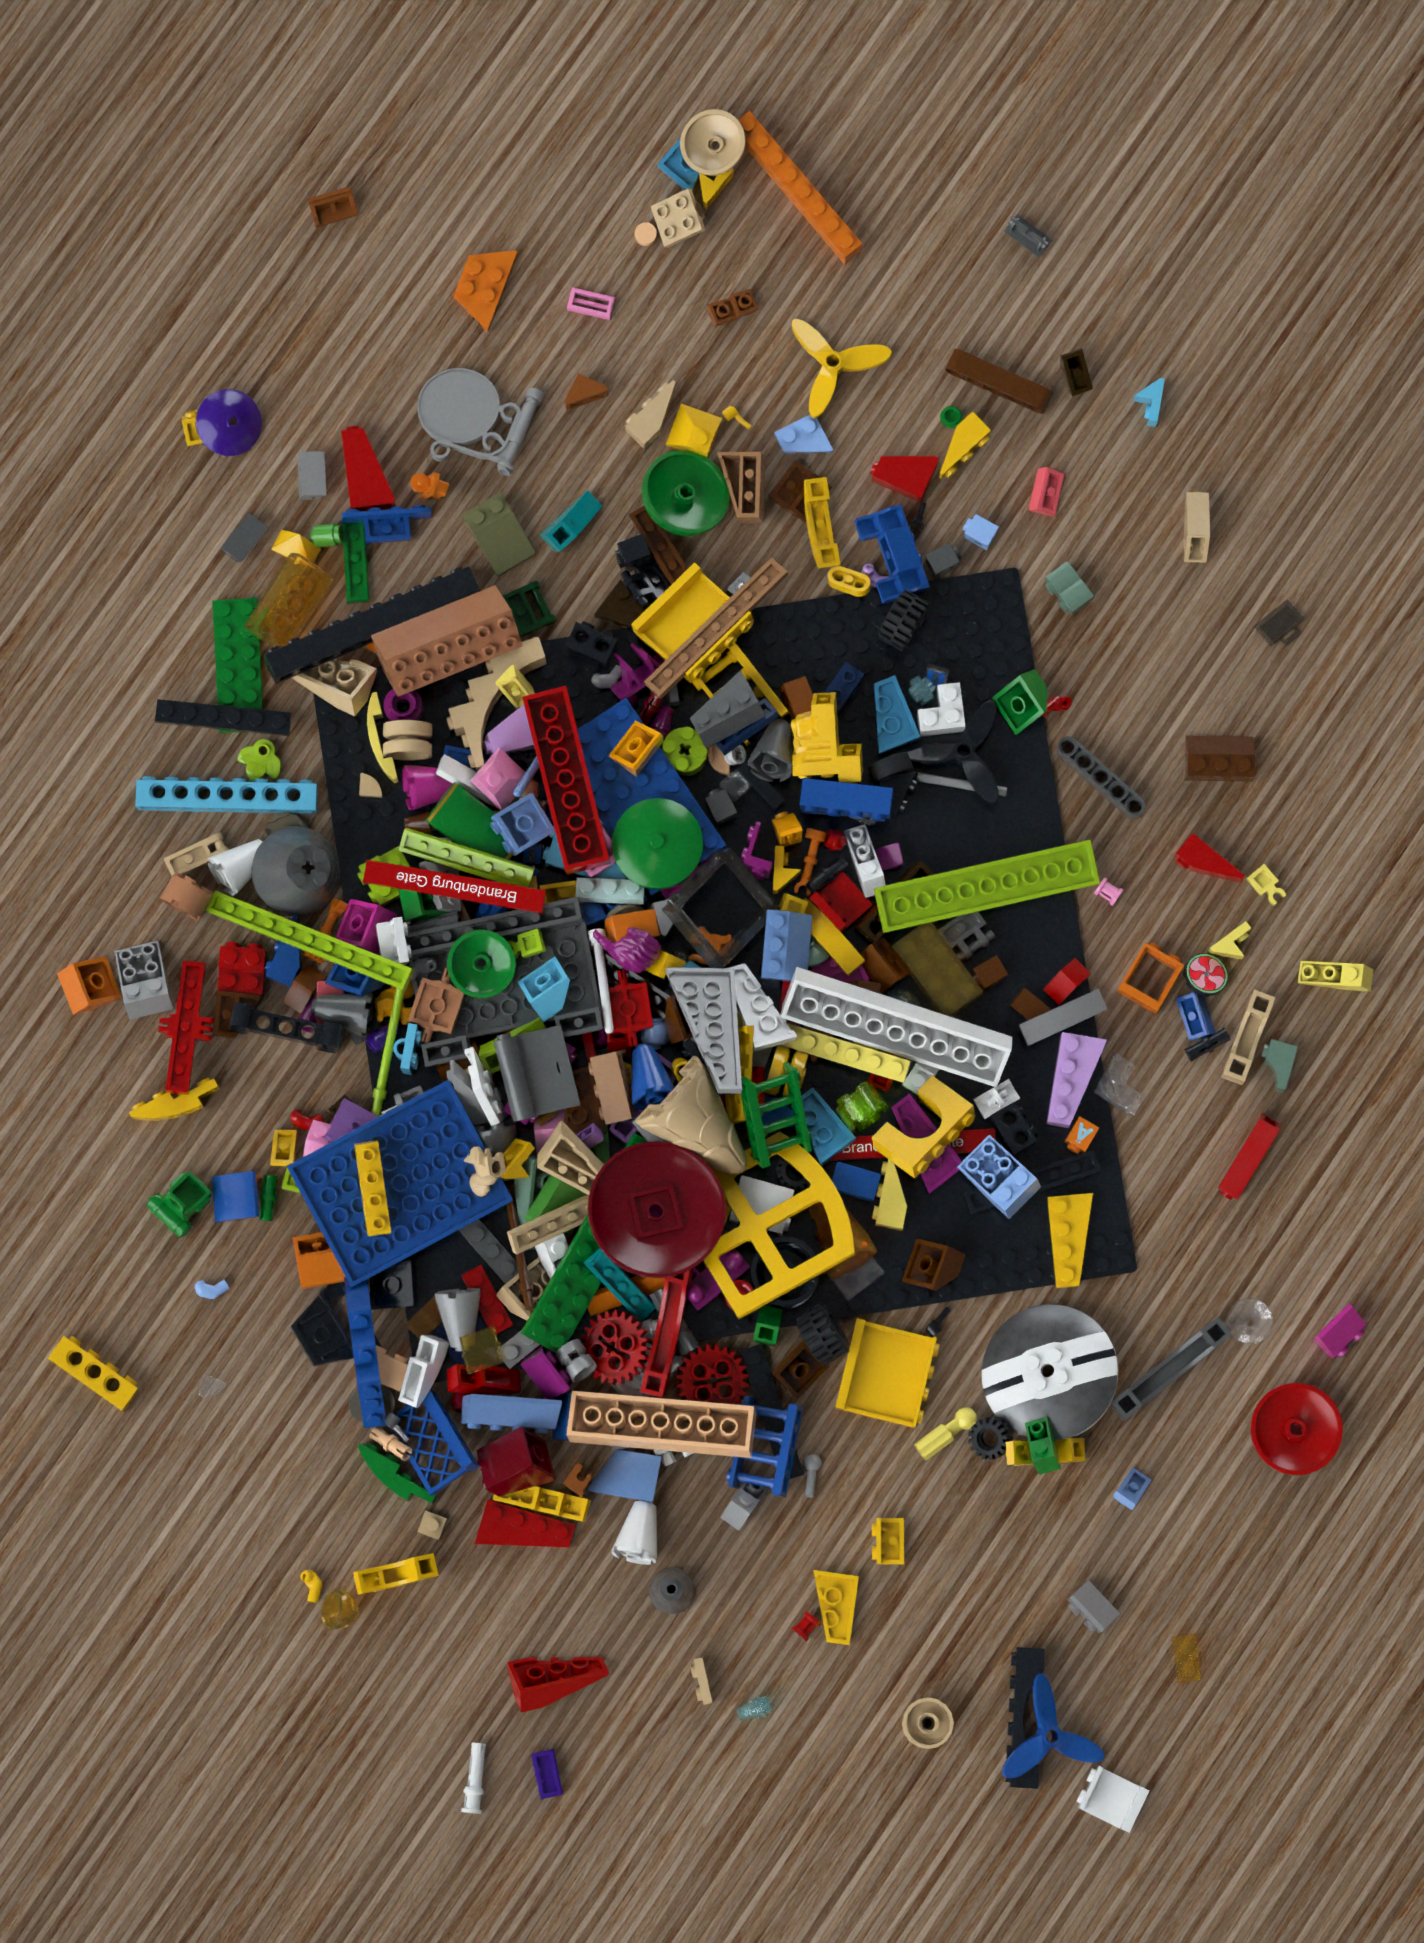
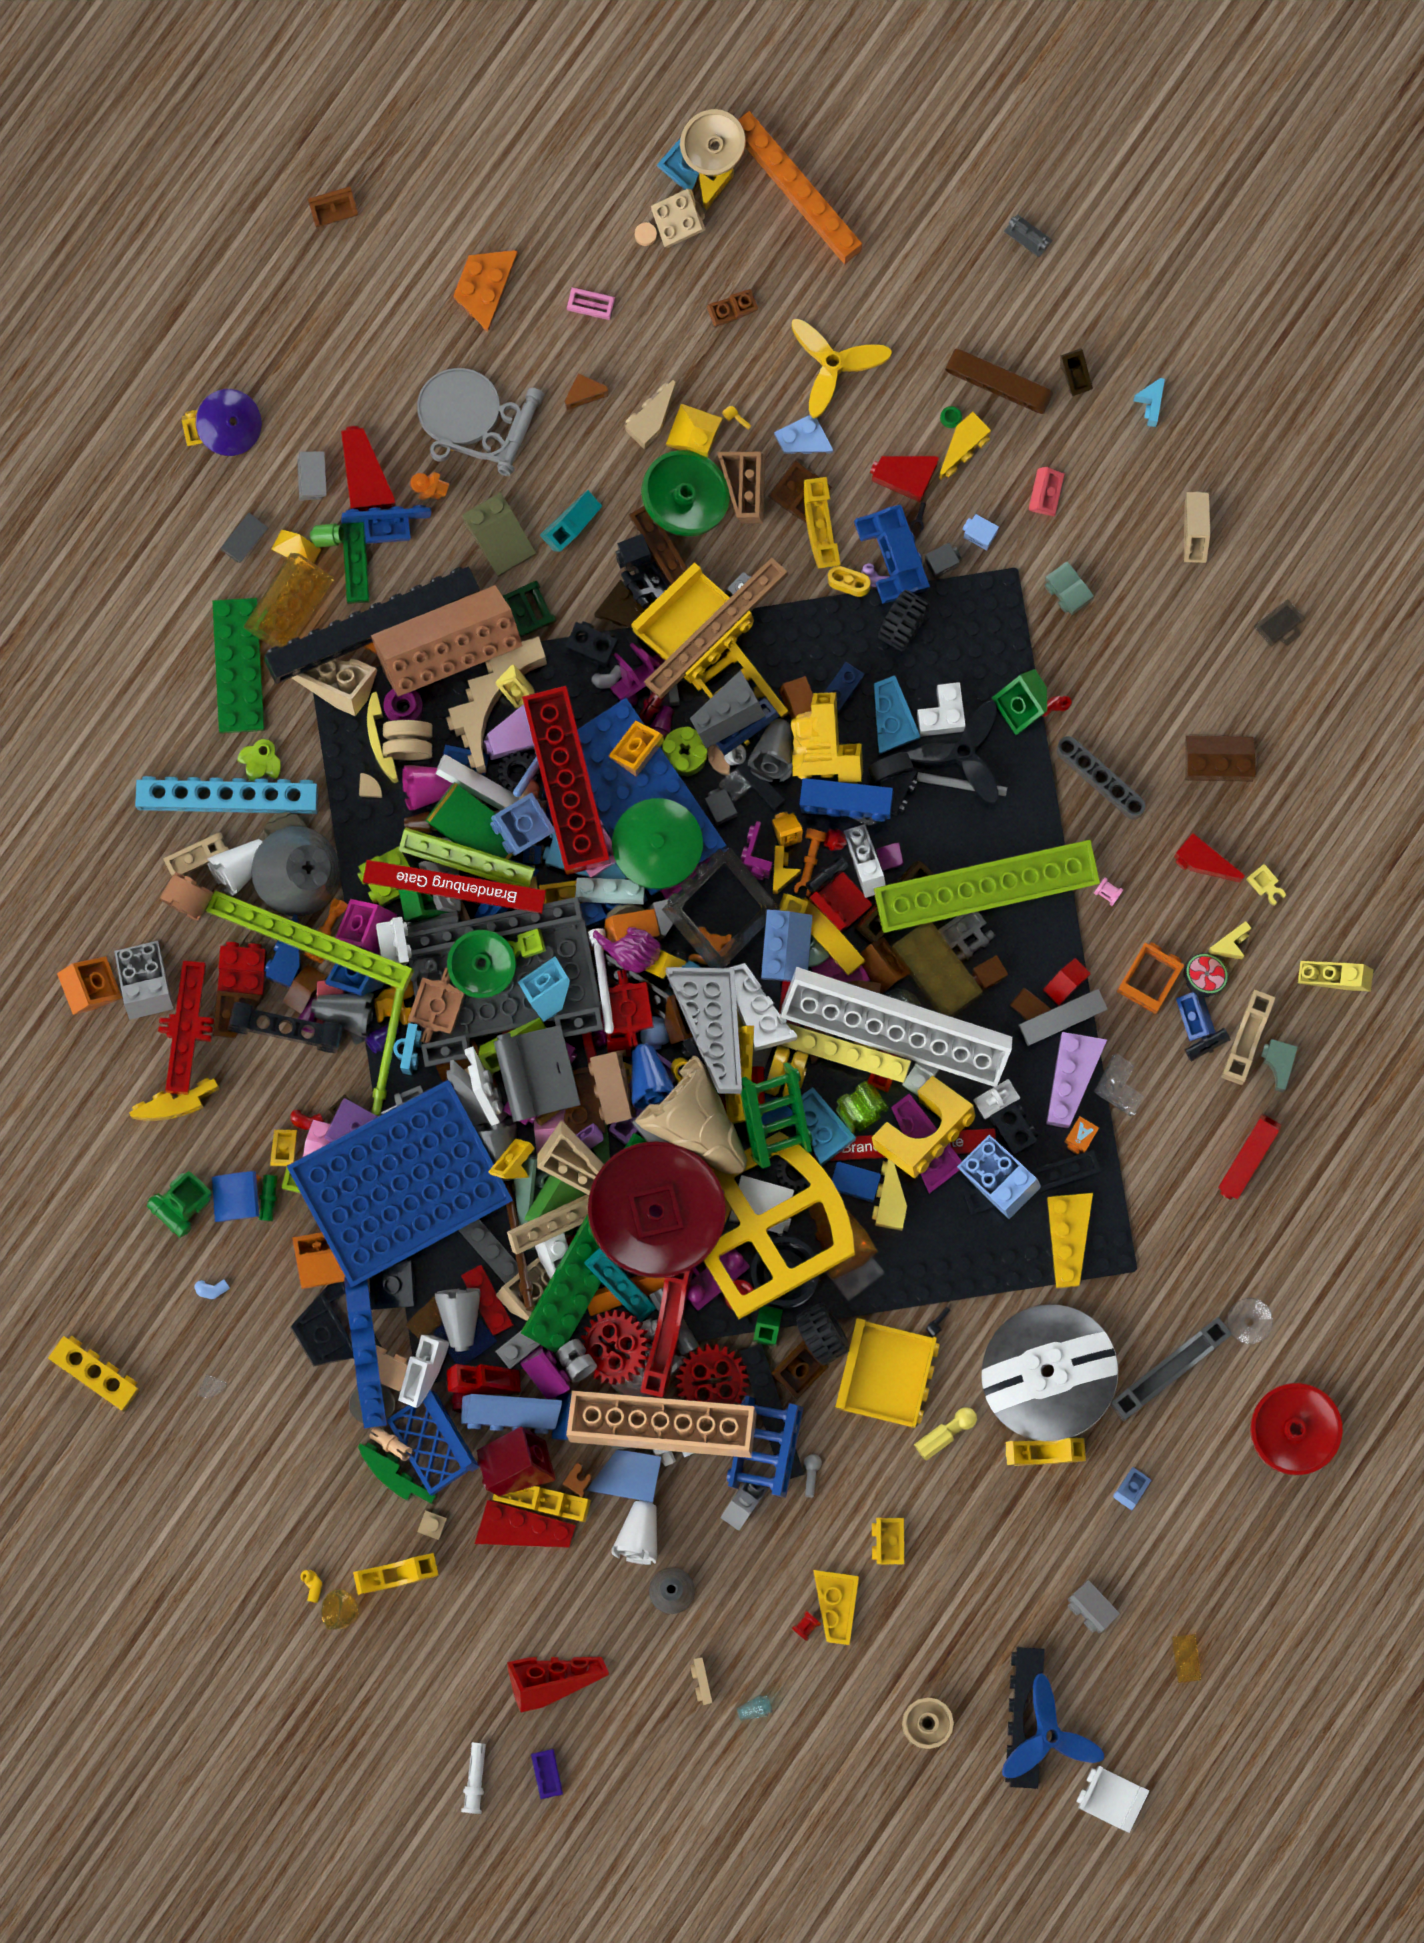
black plate [155,699,292,736] -> none
yellow brick [354,1140,391,1236] -> none
flat silver hand [385,1413,410,1443] -> none
clear yellow piece [459,1326,503,1374] -> none
tan animal [464,1146,506,1197] -> none
bright pink slope [470,748,525,811] -> none
reddish brown slope [902,1239,966,1291] -> none
clear light blue gear [908,675,936,704] -> none
slope [923,663,949,688] -> none
black tyre [968,1416,1013,1460] -> none
green slope [1025,1417,1061,1475] -> none
dark pink slope [1312,1303,1366,1359] -> none

